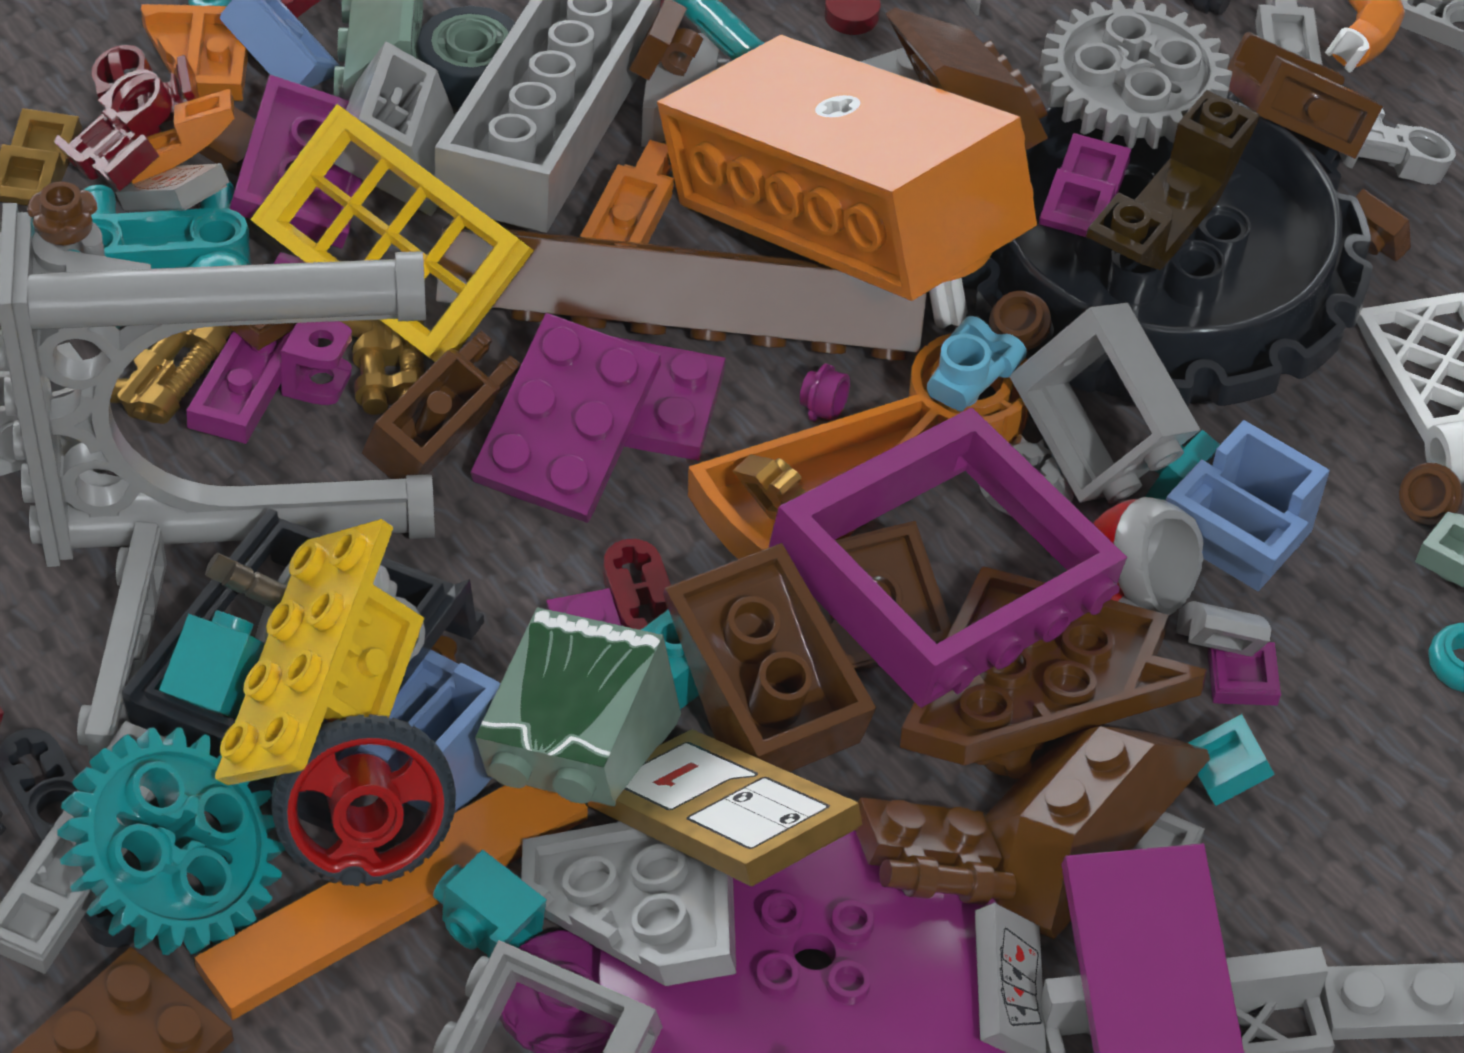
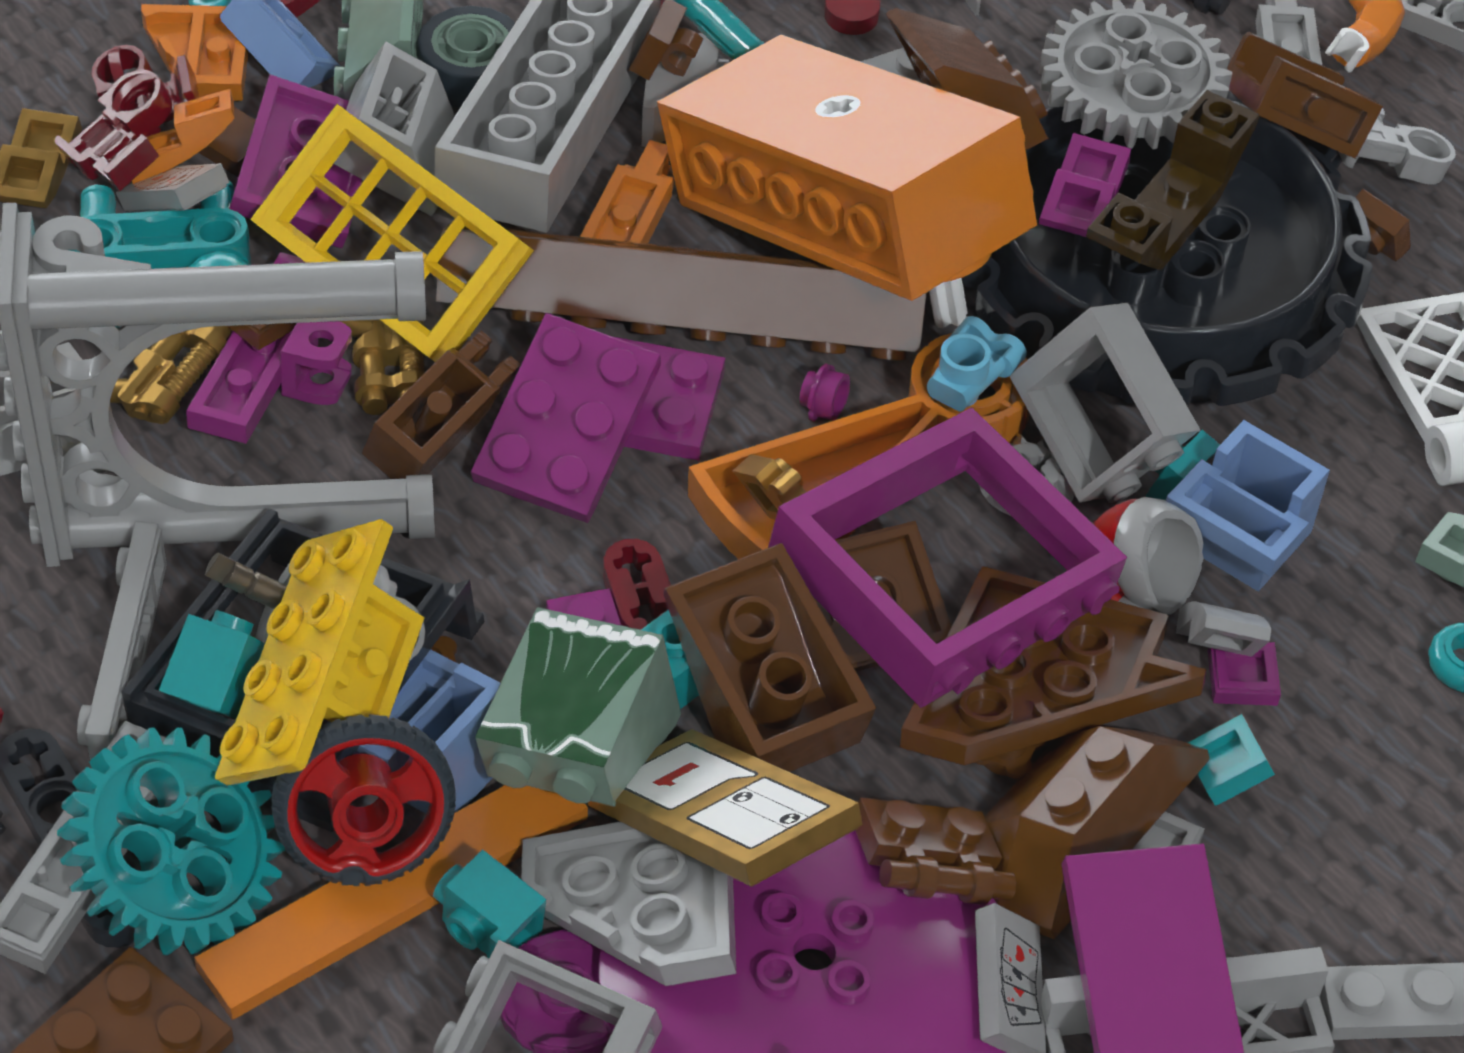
reddish brown plate [27,181,97,245] -> none
reddish brown plate [989,291,1052,351] -> none
reddish brown plate [1399,463,1463,526] -> none

